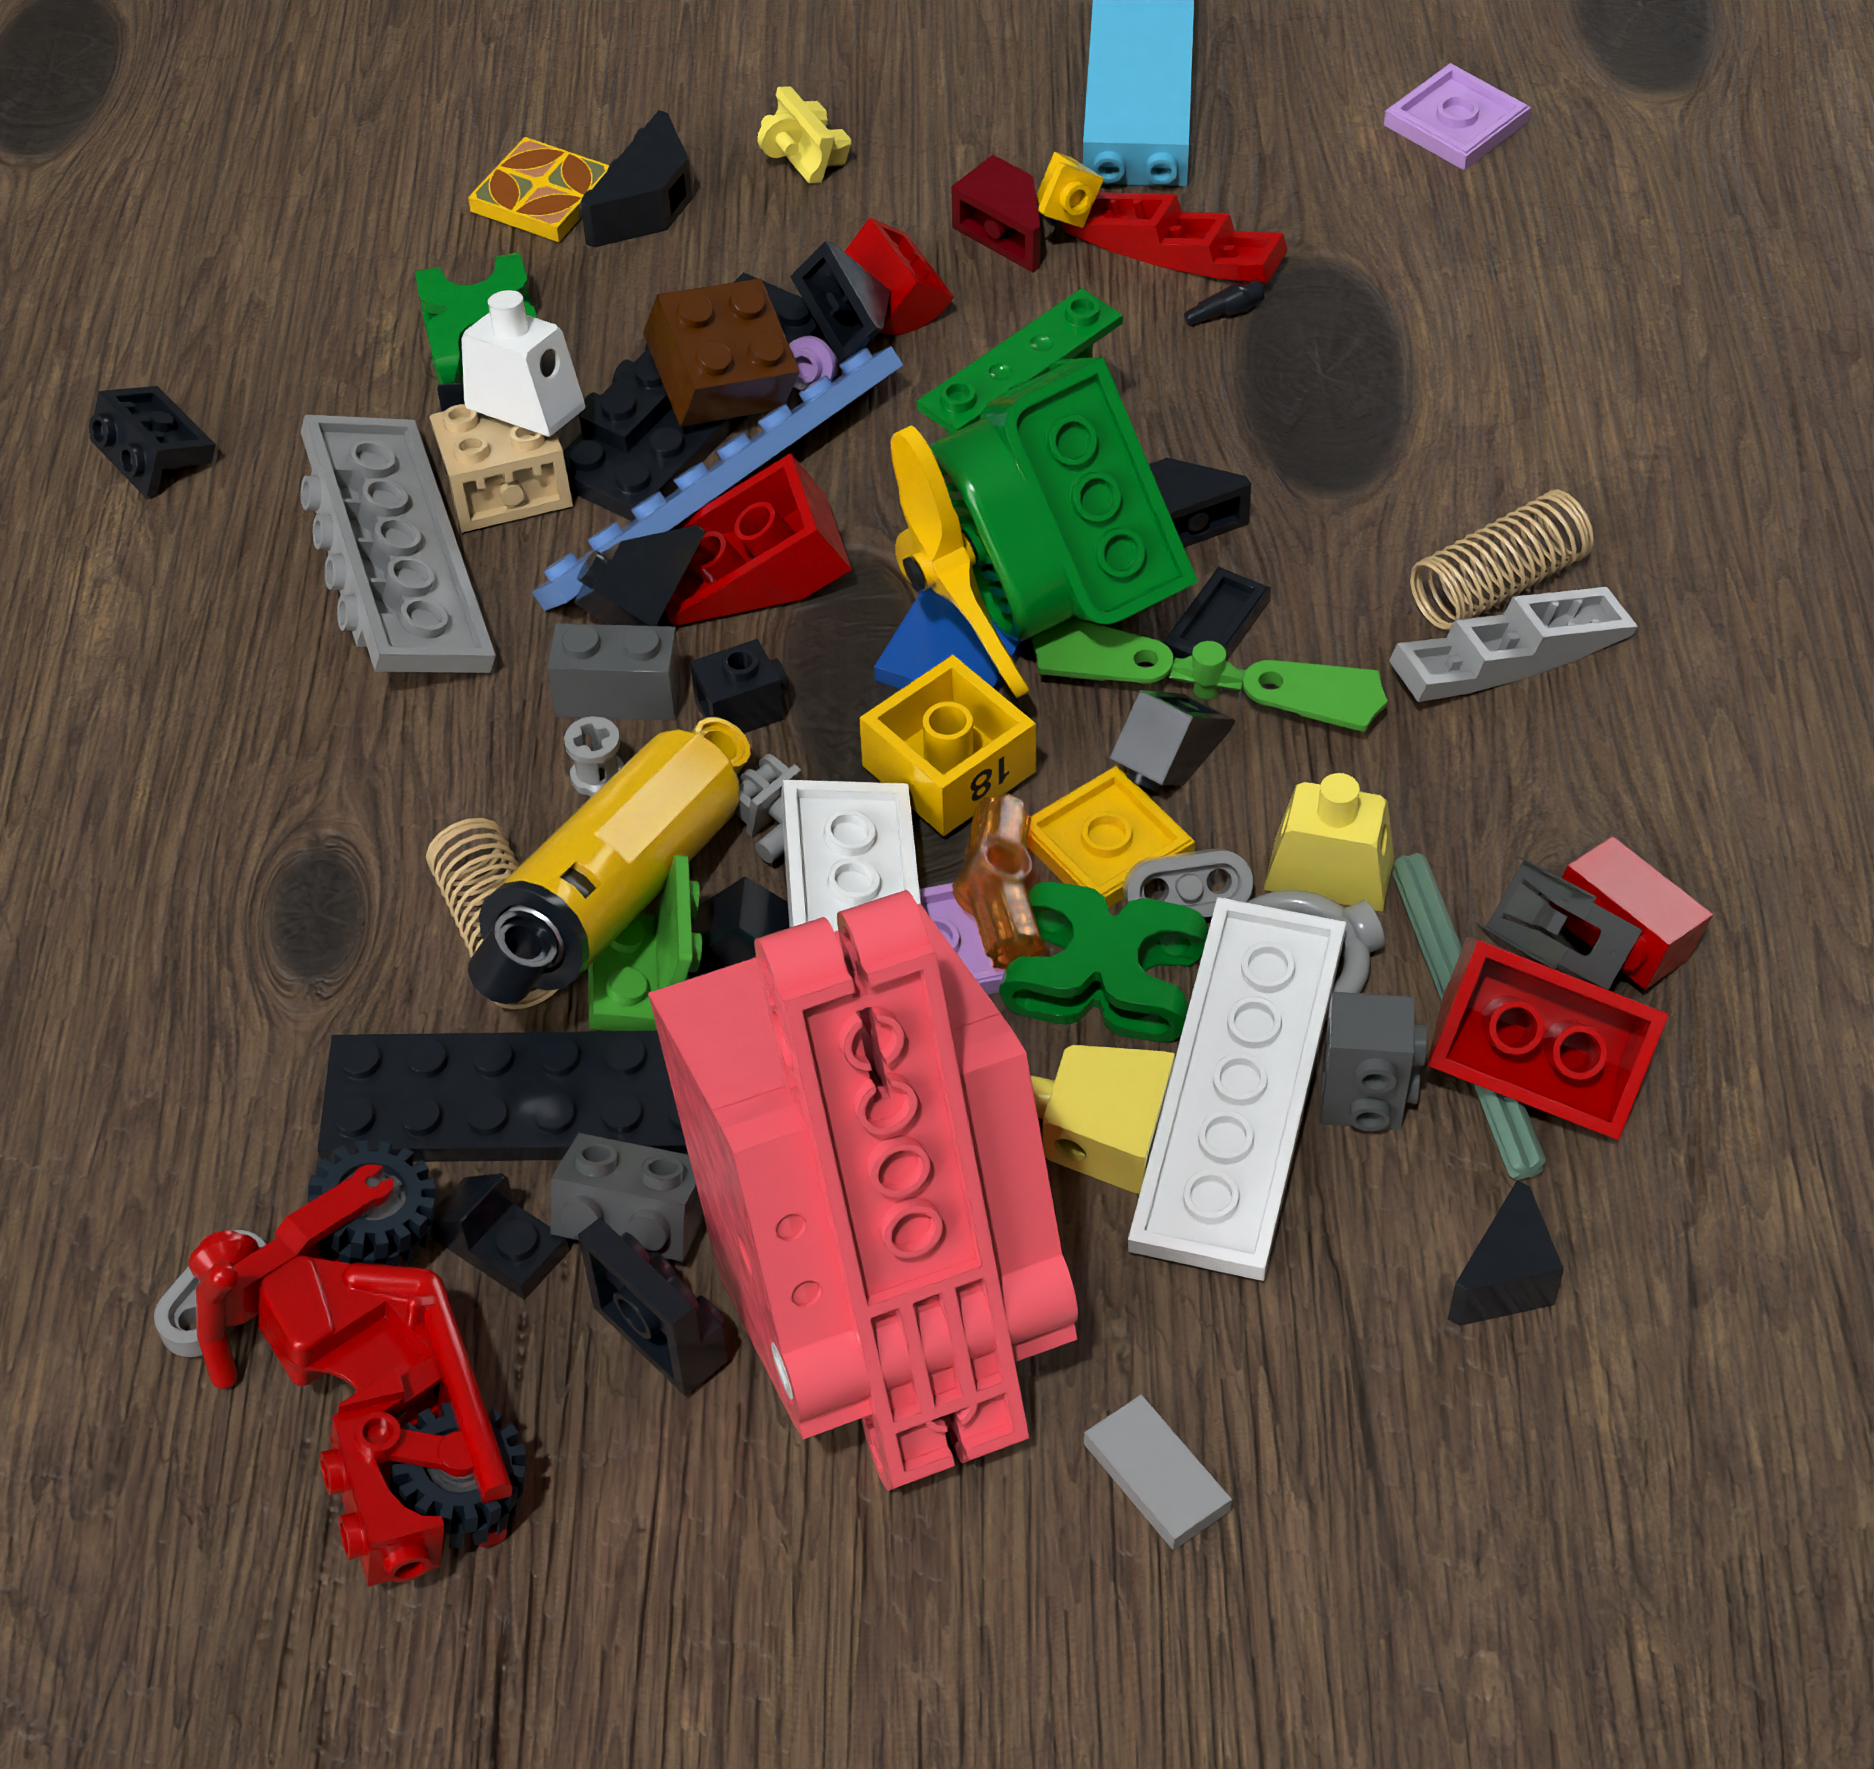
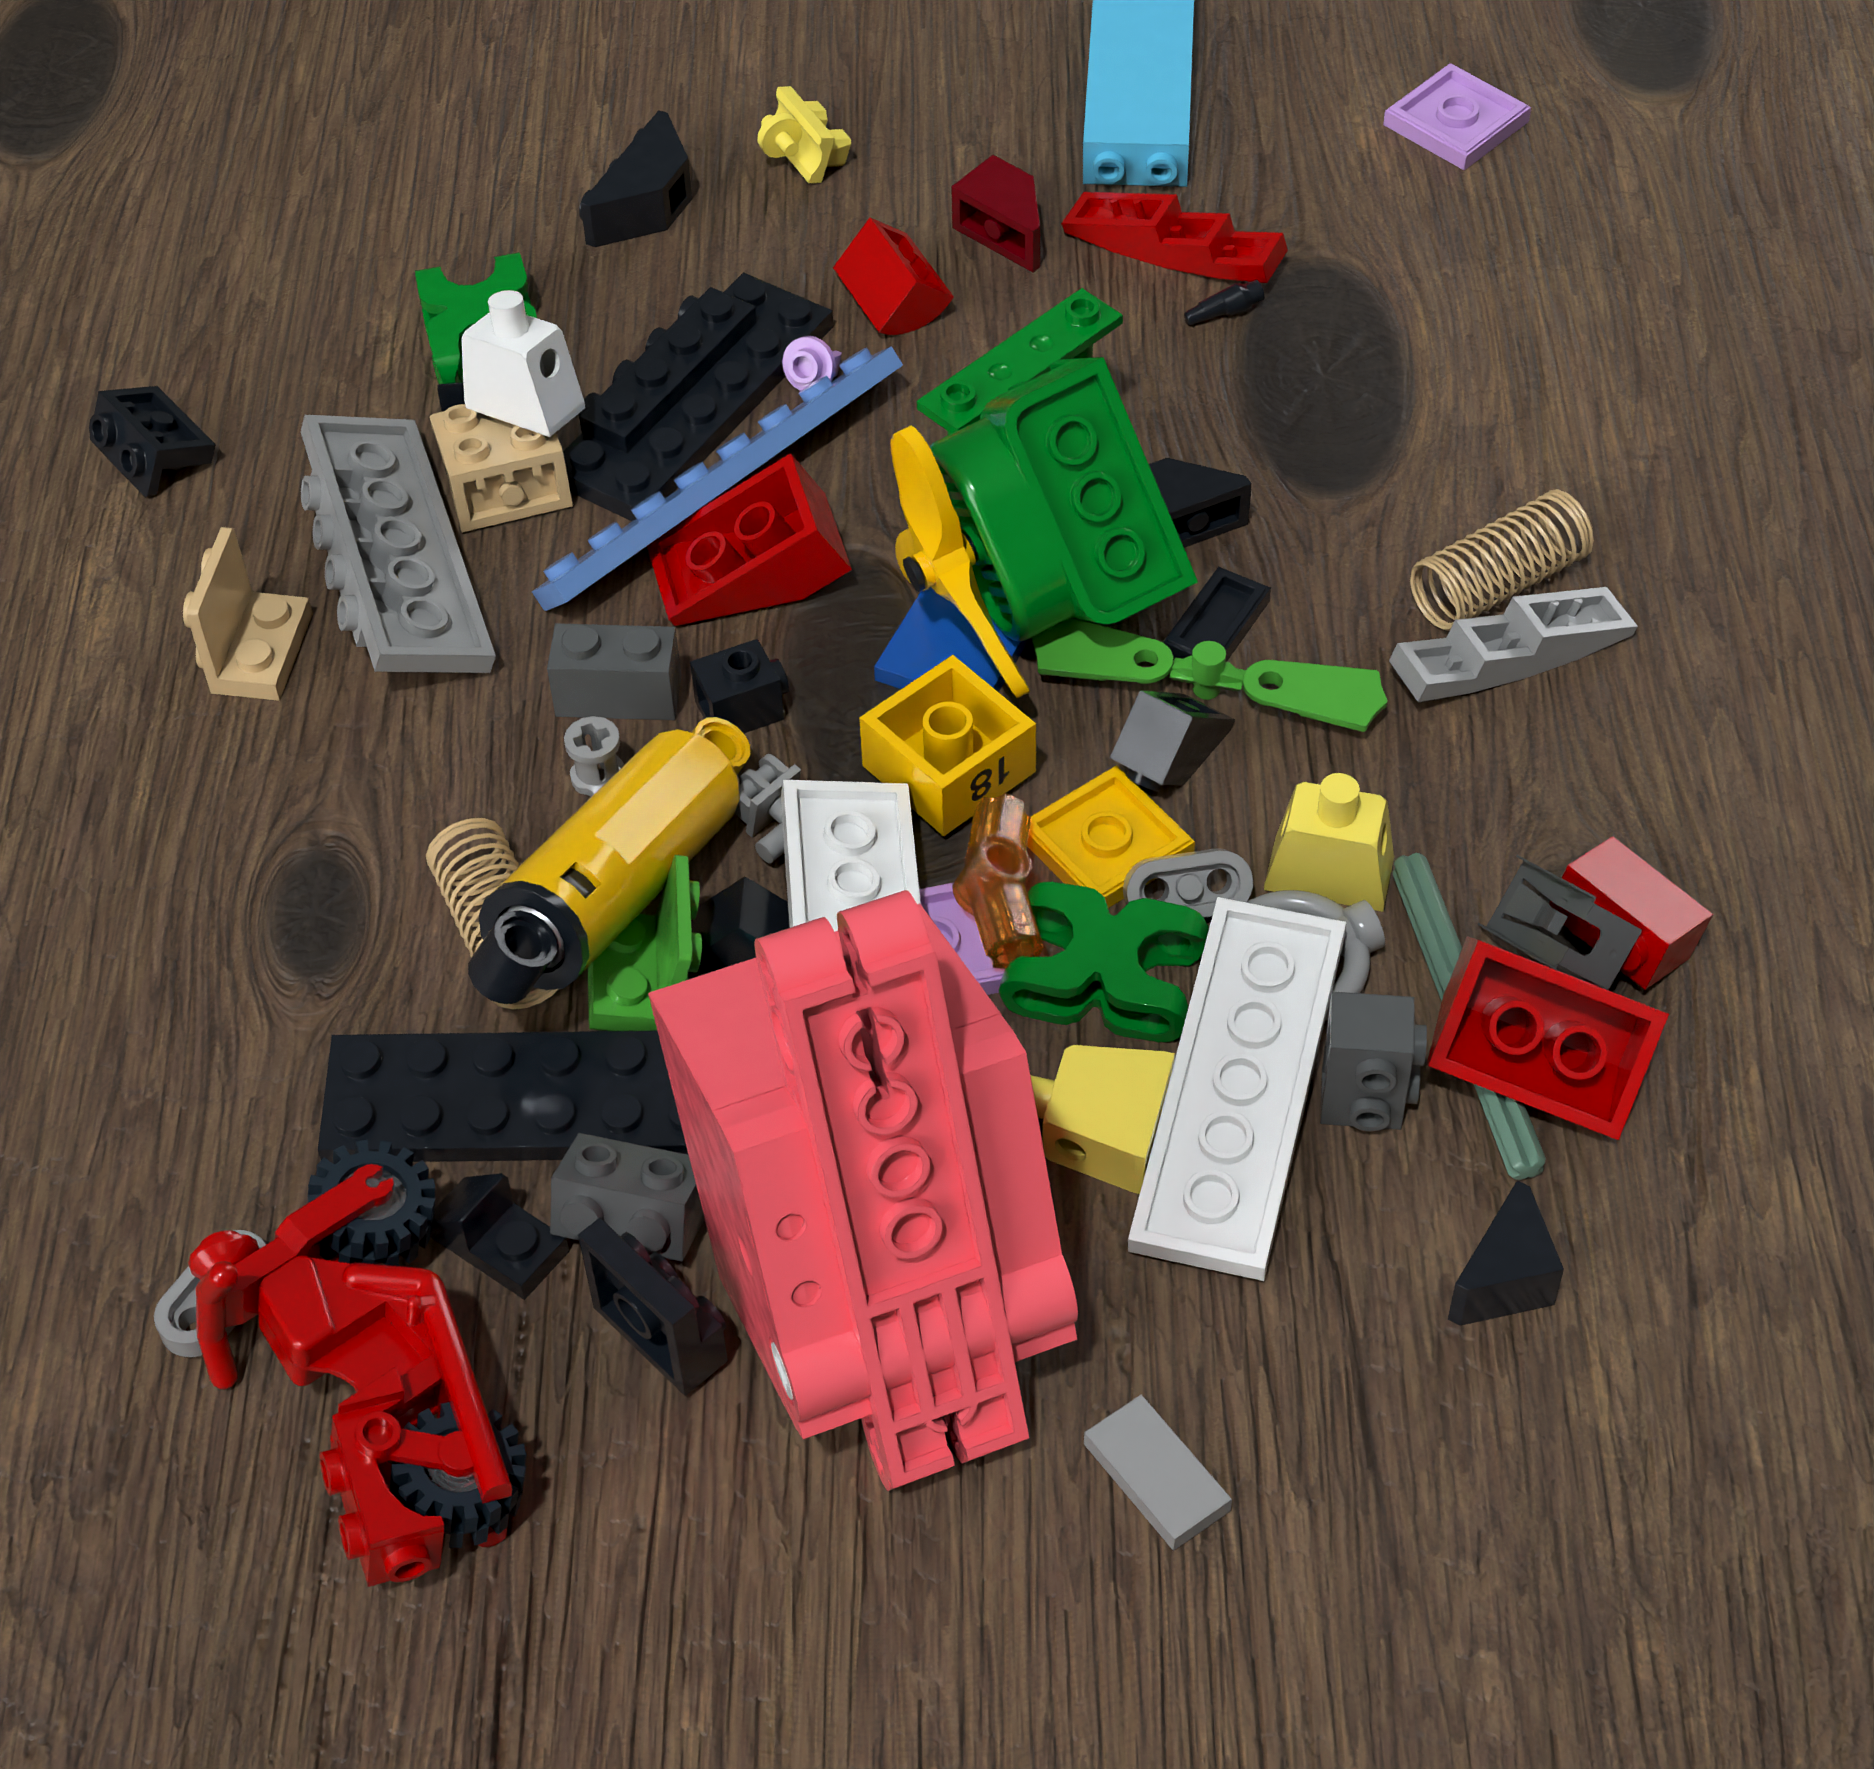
tile [468,137,609,242] -> none
black slope [573,525,706,626] -> none
reddish brown brick [643,278,800,427] -> none
black slope [790,241,890,363] -> none
yellow bracket [1036,152,1104,228] -> none
none -> tan bracket [183,527,313,701]

